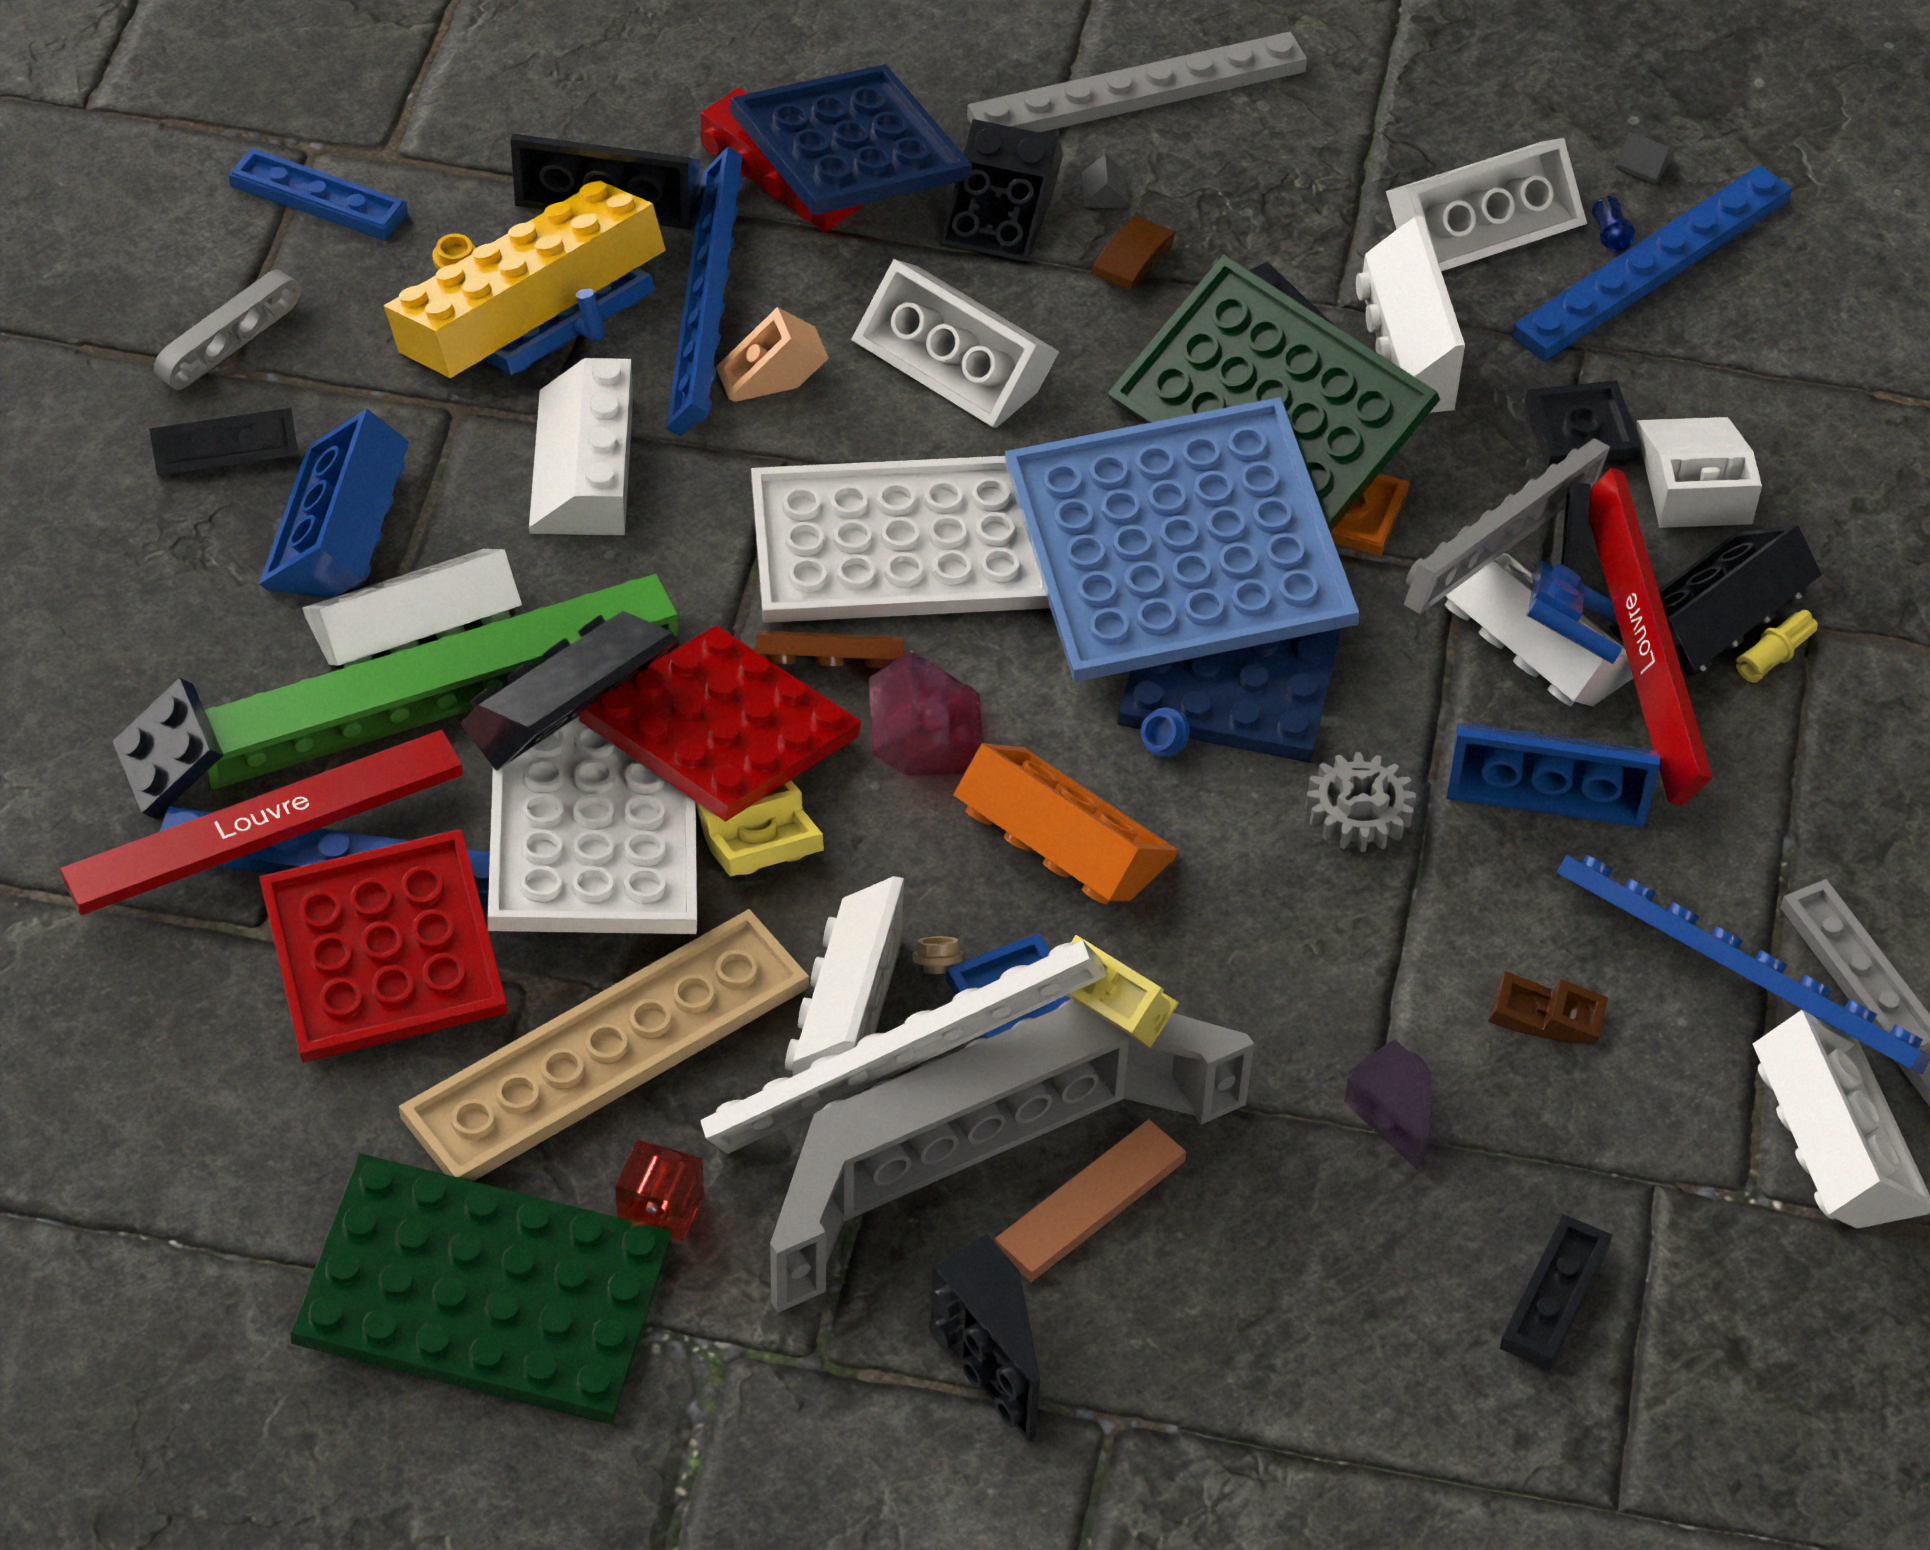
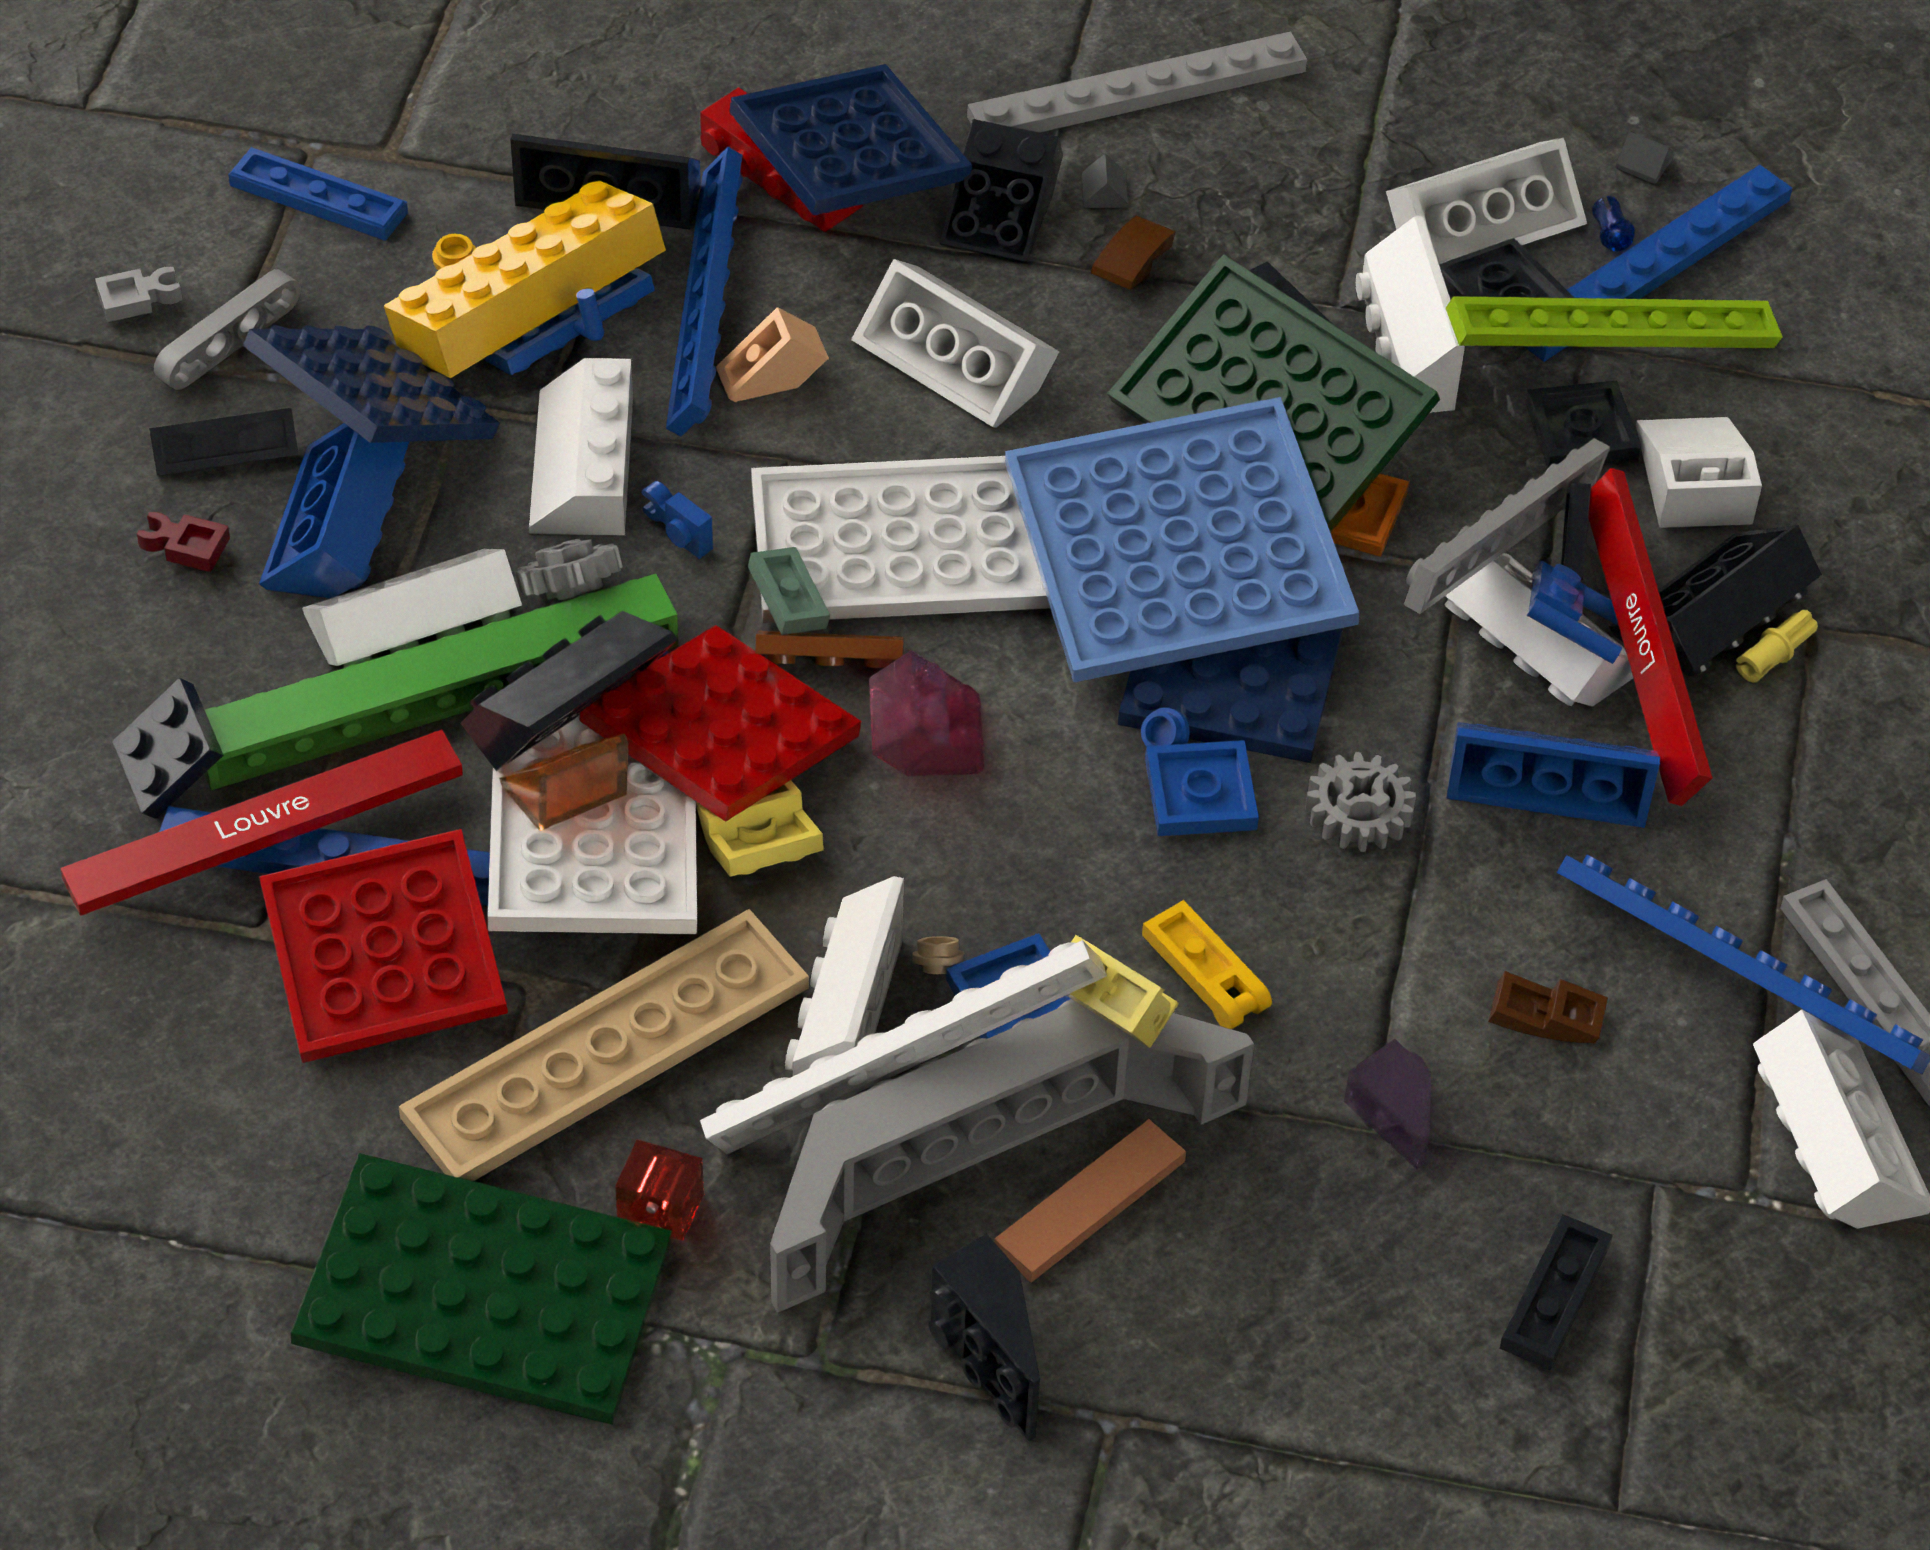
orange slope [953,743,1179,904] -> none
none -> light grey plate [95,267,182,322]
none -> dark red plate [137,512,230,572]
none -> dark blue plate [243,325,500,443]
none -> clear orange slope [499,734,628,831]
none -> light grey gear [515,539,623,600]
none -> blue plate [642,481,713,559]
none -> sand green plate [748,547,830,635]
none -> yellow plate [1142,900,1272,1029]
none -> blue plate [1145,740,1259,836]
none -> black tile [1439,238,1574,298]
none -> lime plate [1446,296,1783,348]

